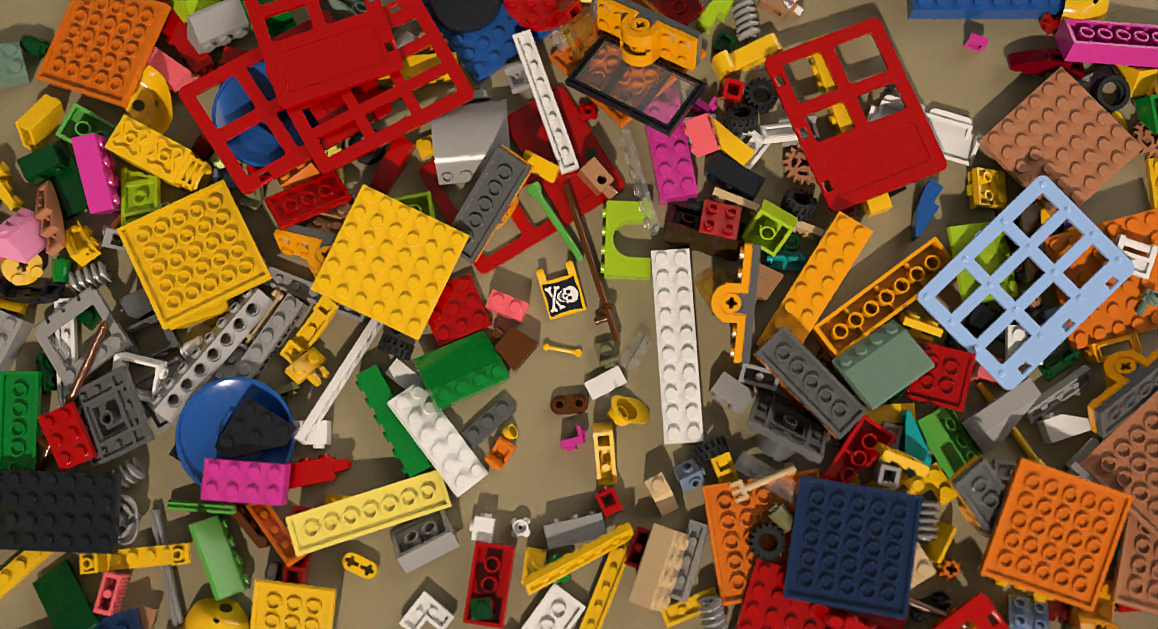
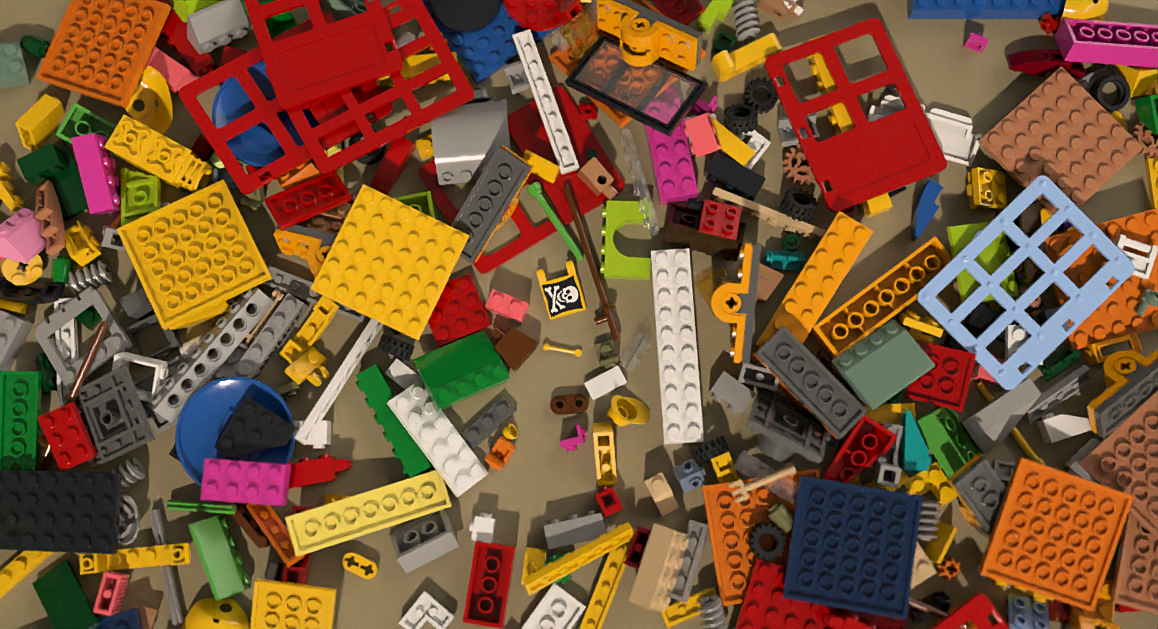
dark green plate [471,597,493,620] -> none
white plate [511,517,531,538] -> none
red brick [717,78,745,103] -> none
lime brick [741,199,798,257] -> none
white tile [760,122,801,144] -> none
yellow hinge [875,443,930,477] -> none

